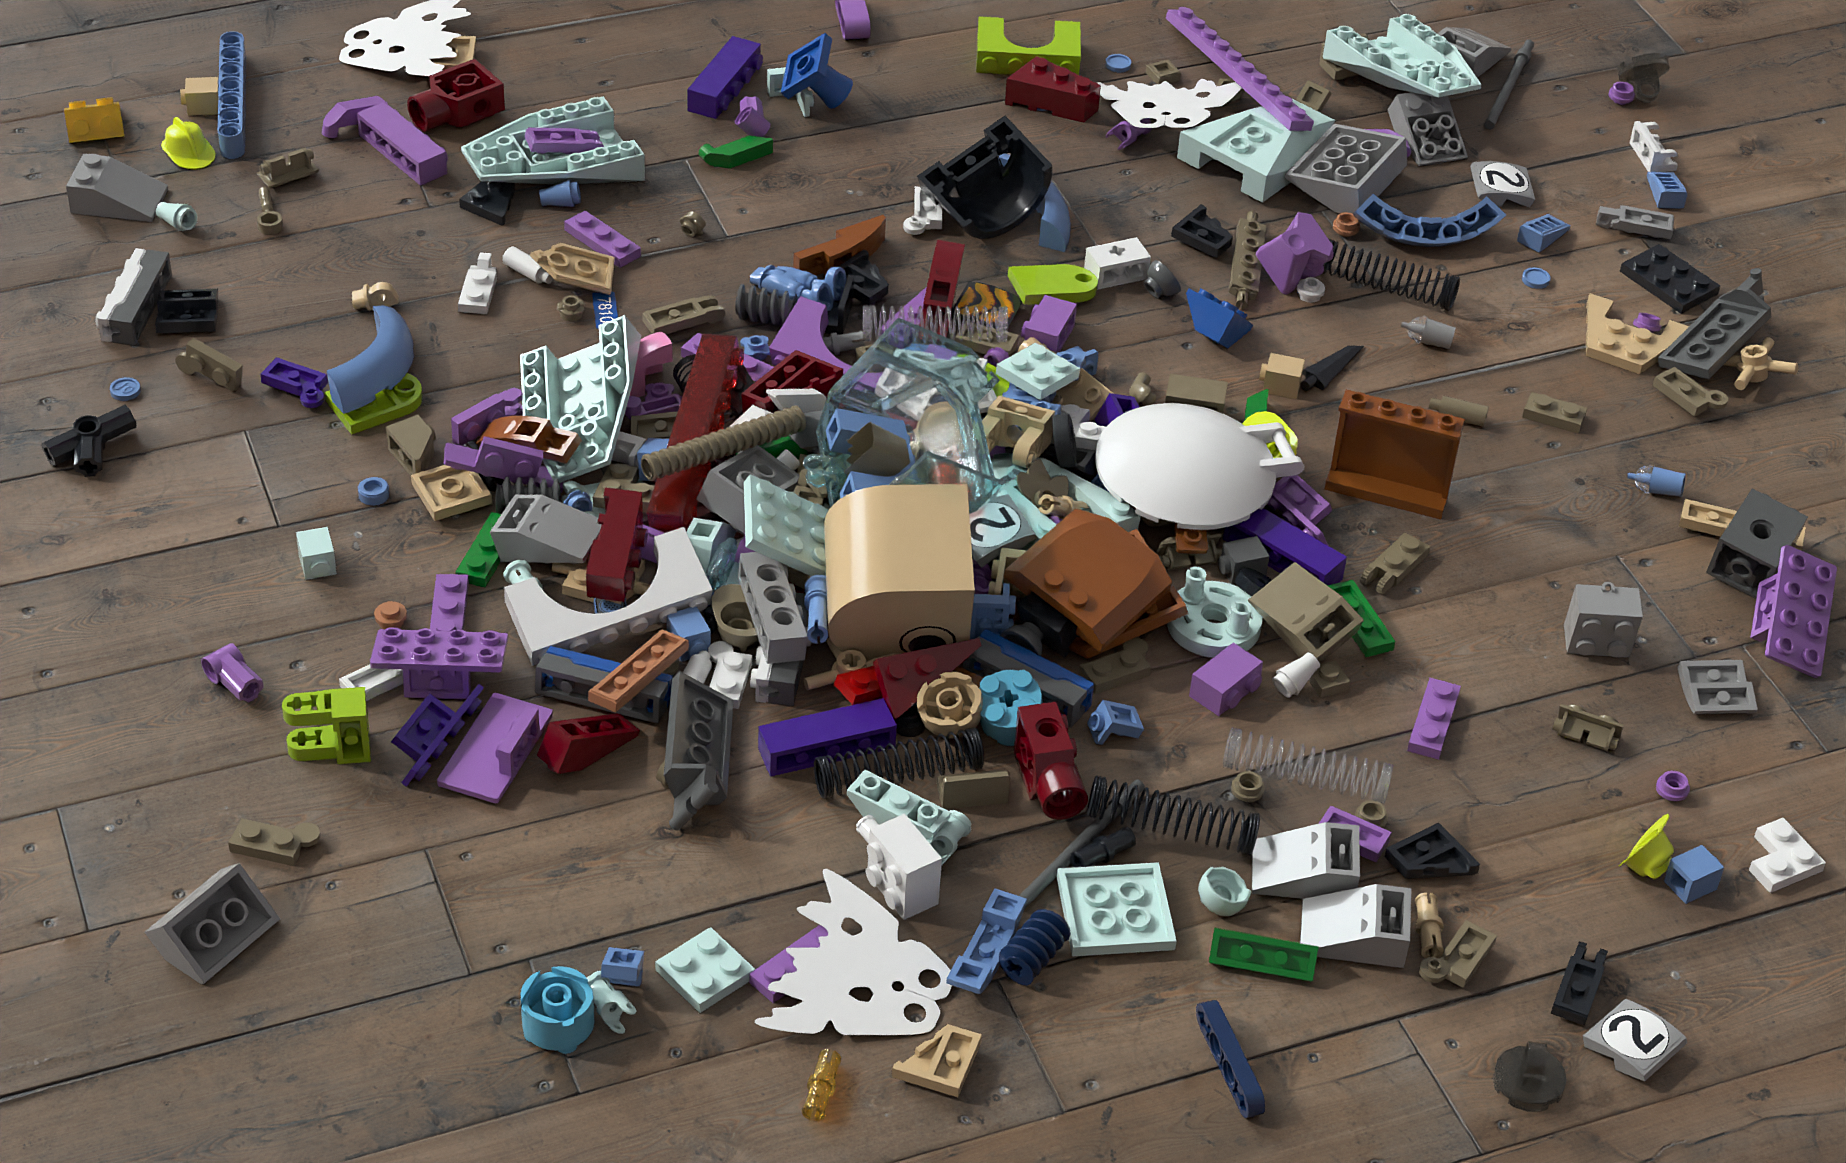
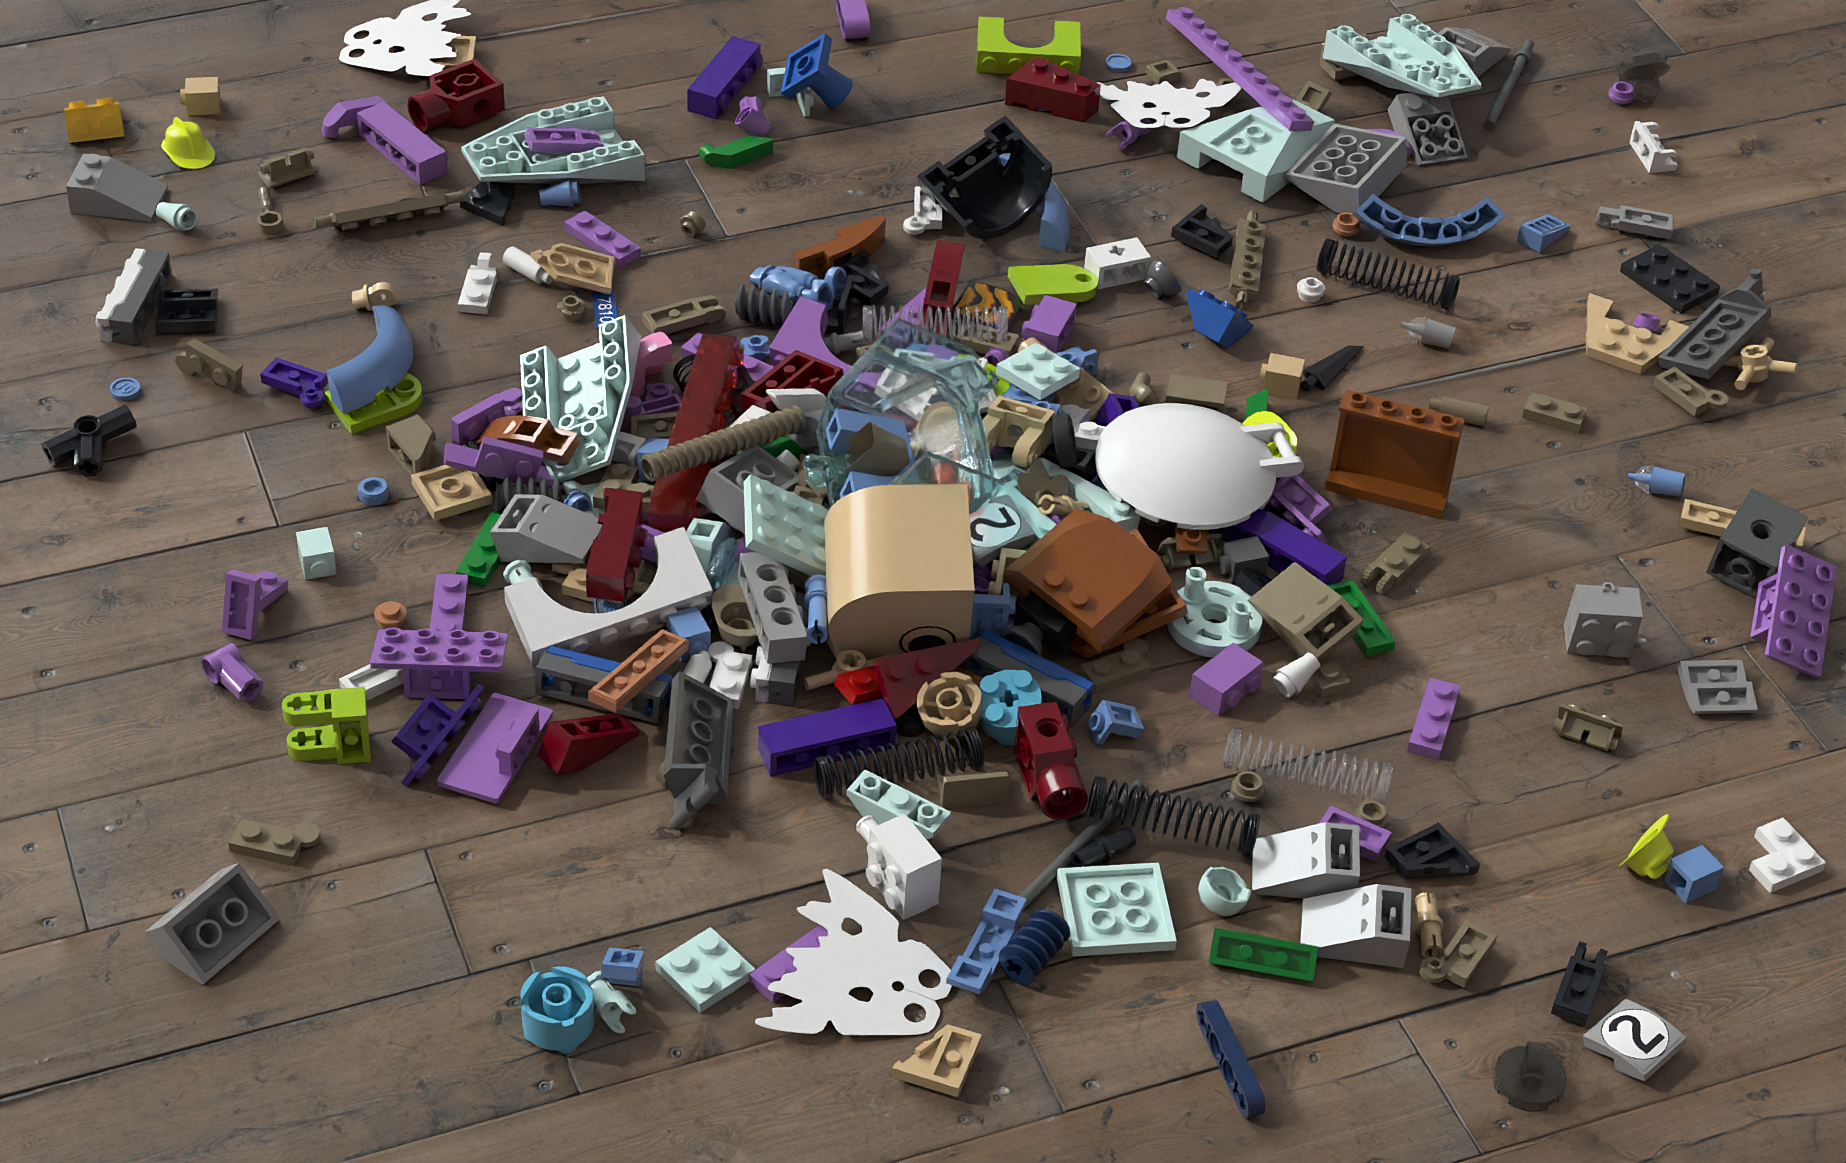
medium blue beam [217,31,246,159] -> none
clear yellow pin [801,1049,842,1121] -> none
light aqua piece [926,810,972,866] -> none
medium lavender piece [1256,212,1333,295] -> none
slope [1470,161,1535,208] -> none
medium blue piece [1522,267,1550,289] -> none
medium blue slope [1647,172,1687,209] -> none
medium lavender plate [1656,771,1690,801] -> none
none -> medium lavender bracket [222,569,289,640]
none -> dark tan plate [313,191,464,231]

